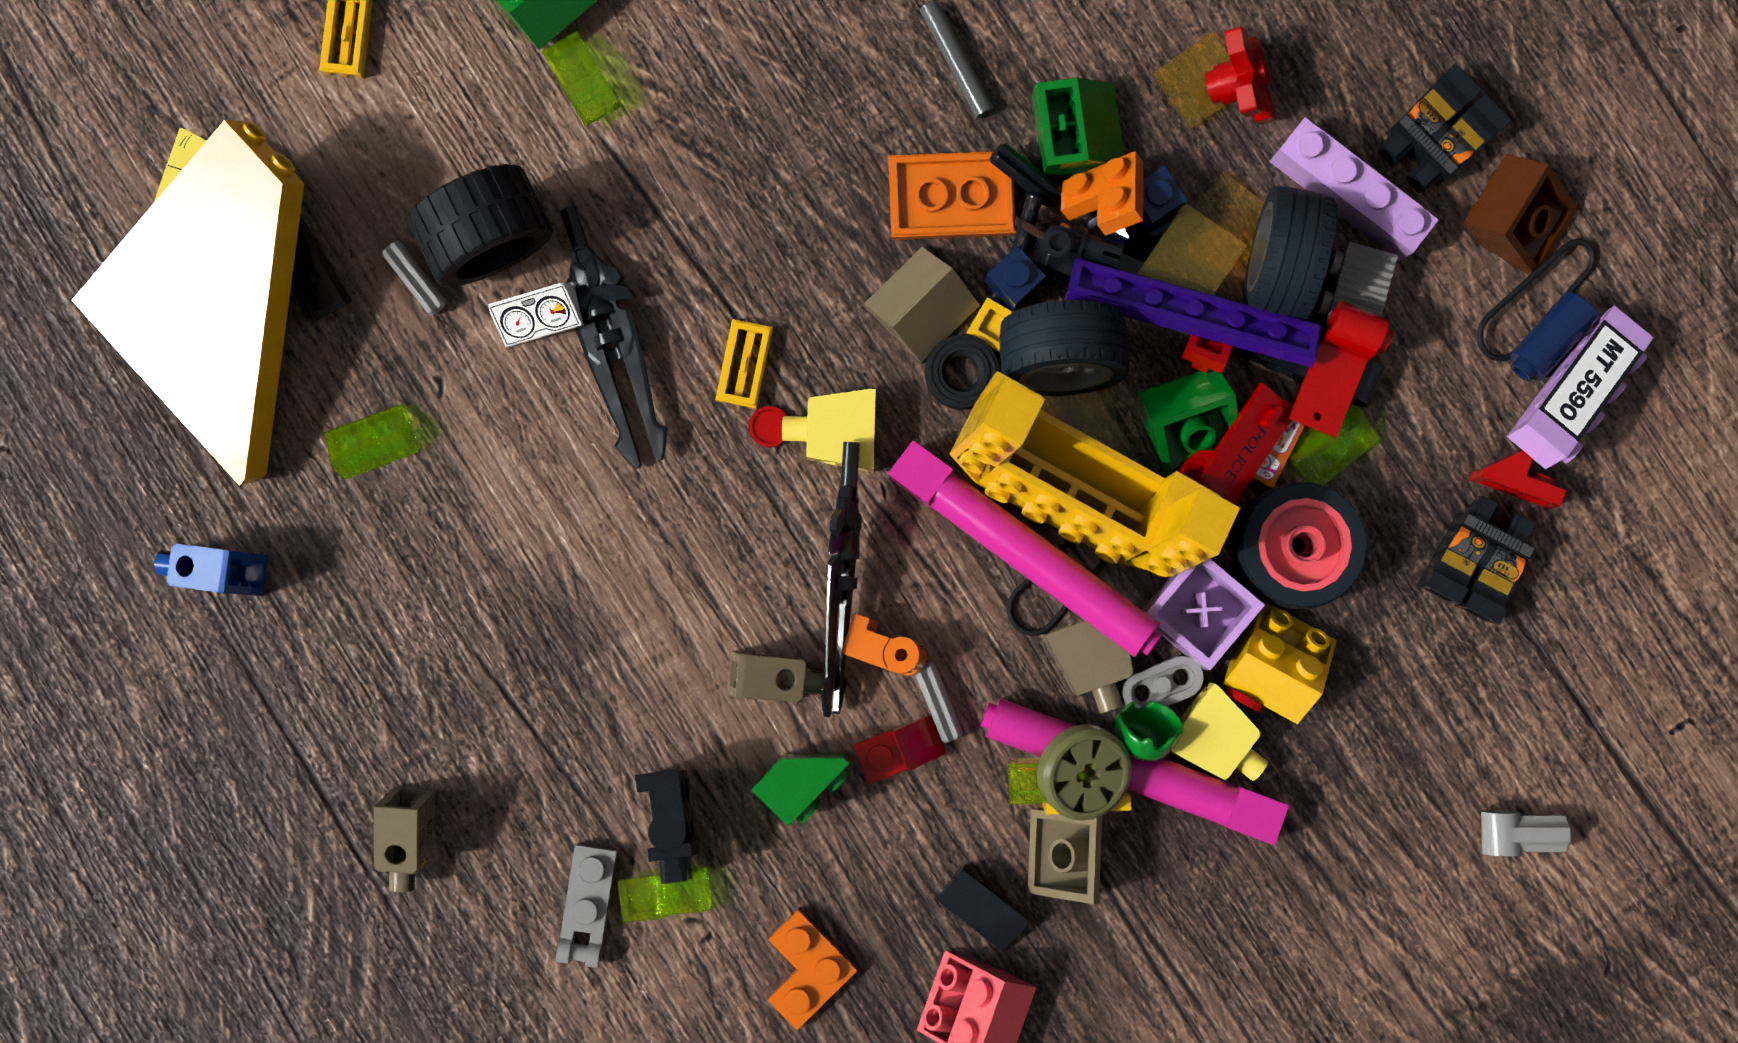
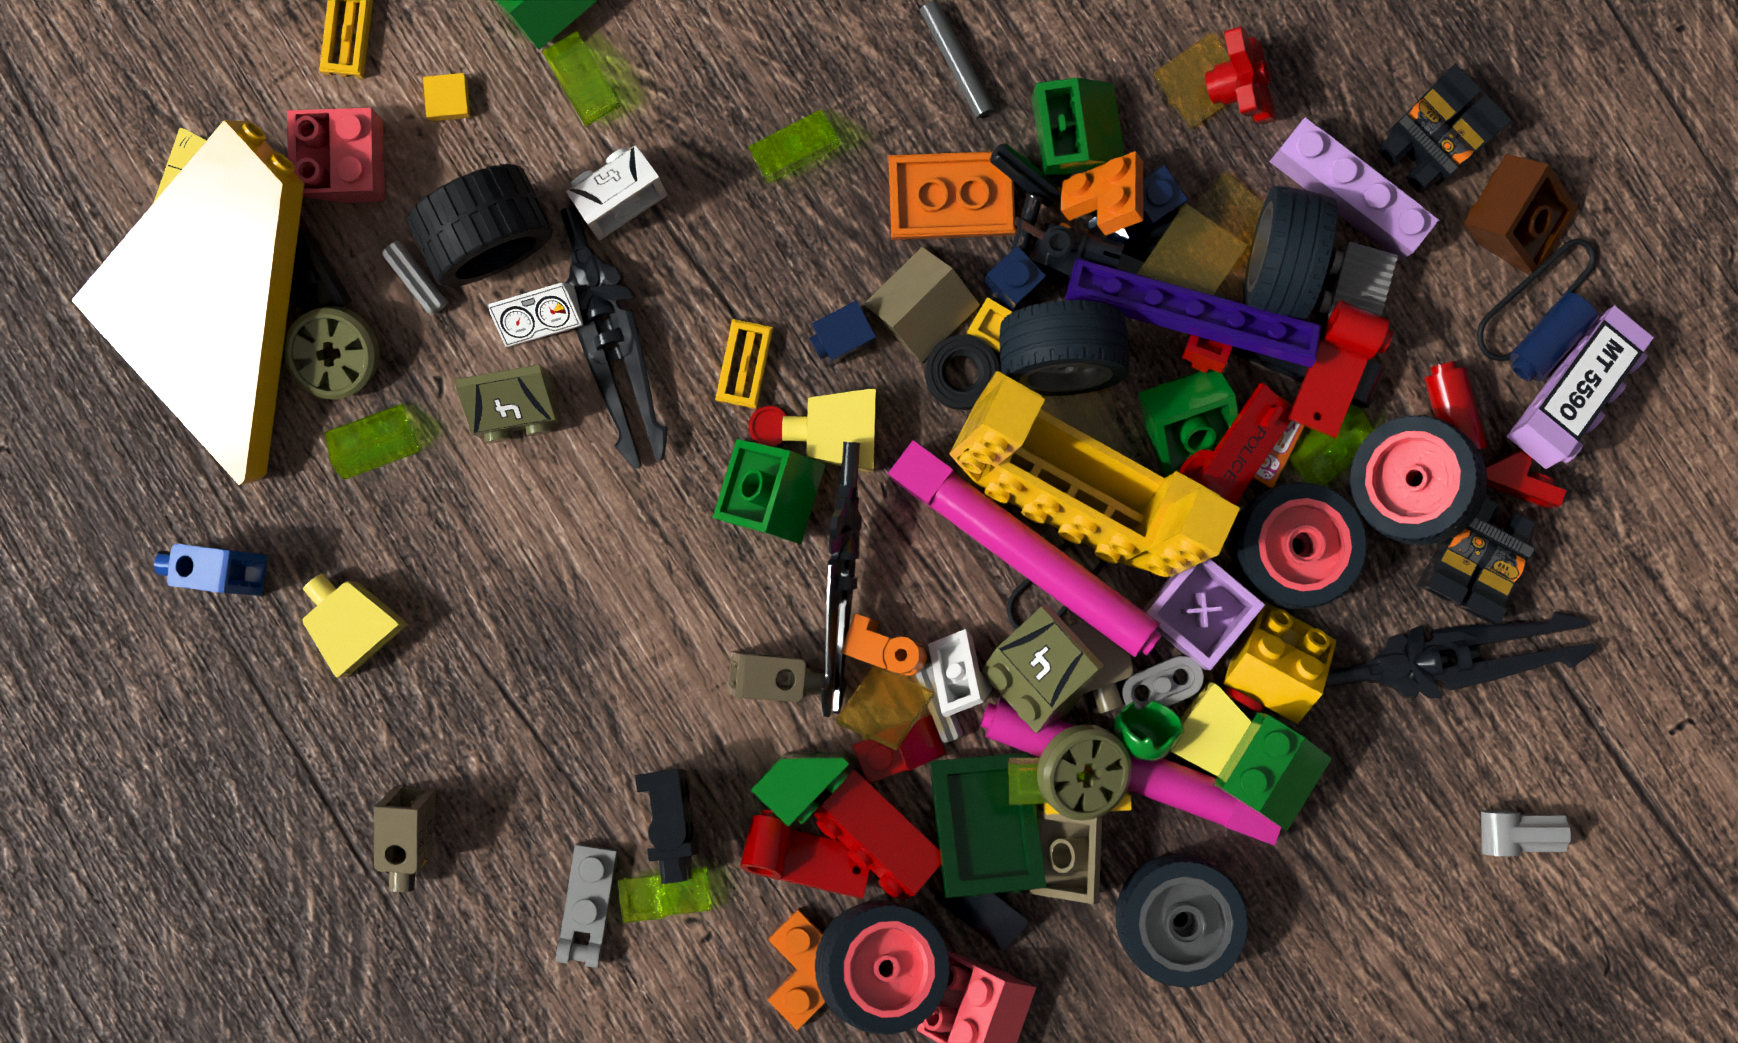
none -> olive wheel [284,306,380,399]
none -> coral slope [287,108,385,203]
none -> light yellow torso [302,573,408,678]
none -> yellow tile [423,73,471,121]
none -> olive slope [455,364,562,443]
none -> white slope [566,145,668,241]
none -> green slope [712,439,826,544]
none -> red door [740,810,870,899]
none -> clear neon green slope [748,109,840,184]
none -> dark blue brick [809,300,876,366]
none -> red brick [813,770,941,901]
none -> wheel [815,901,950,1035]
none -> clear yellow piece [835,666,934,750]
none -> white slope [928,629,992,717]
none -> dark green piece [929,753,1047,898]
none -> olive slope [981,603,1104,734]
none -> wheel [1115,854,1248,987]
none -> green slope [1213,712,1332,831]
none -> black sword [1325,612,1596,699]
none -> wheel [1350,415,1487,545]
none -> red brick [1424,361,1488,450]

